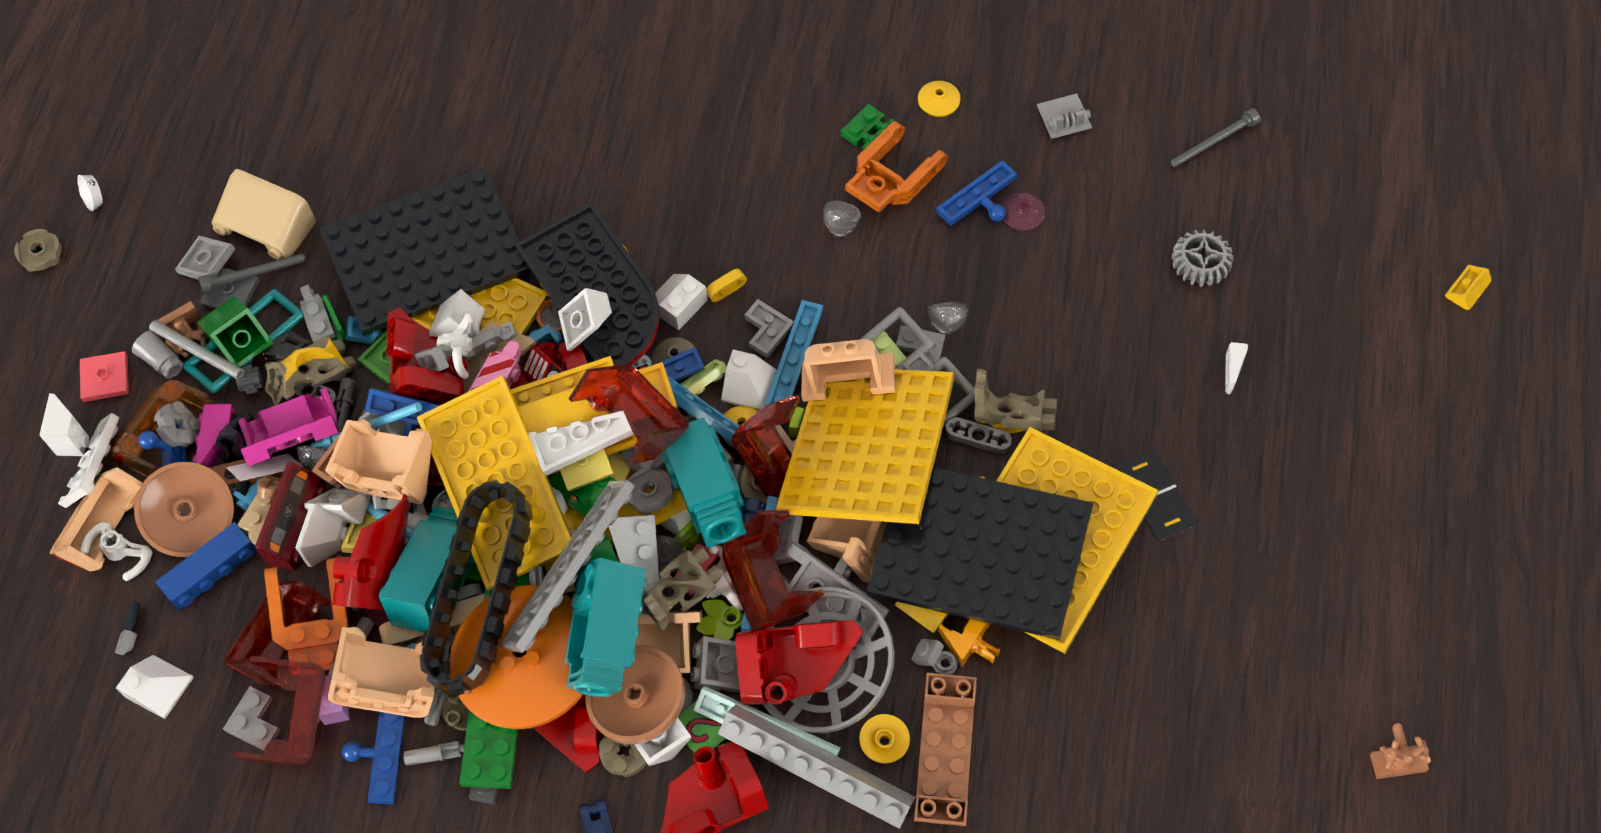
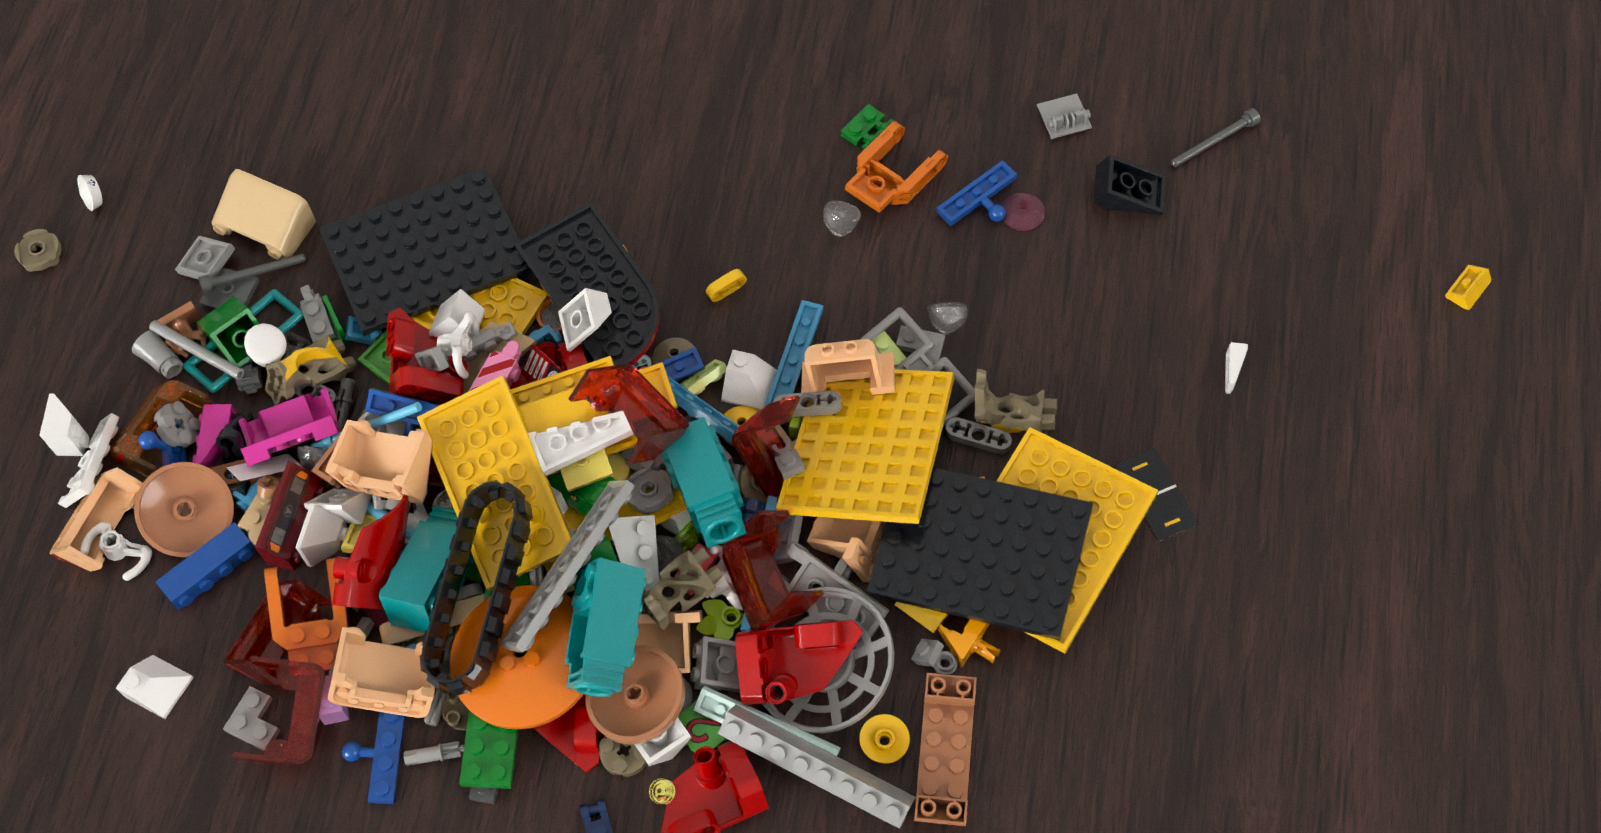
coral plate [80,351,129,402] -> none
piece [115,601,140,655] -> none
white slope [655,274,708,331] -> none
light grey plate [744,299,794,358] -> none
yellow dish [918,81,960,117] -> none
light grey gear [1172,229,1234,287] -> none
nougat piece [1370,723,1431,779] -> none
none -> white piece [244,323,287,367]
none -> clear yellow tile [649,778,676,805]
none -> light grey plate [771,439,806,480]
none -> light grey beam [773,391,842,418]
none -> black slope [1093,154,1166,215]

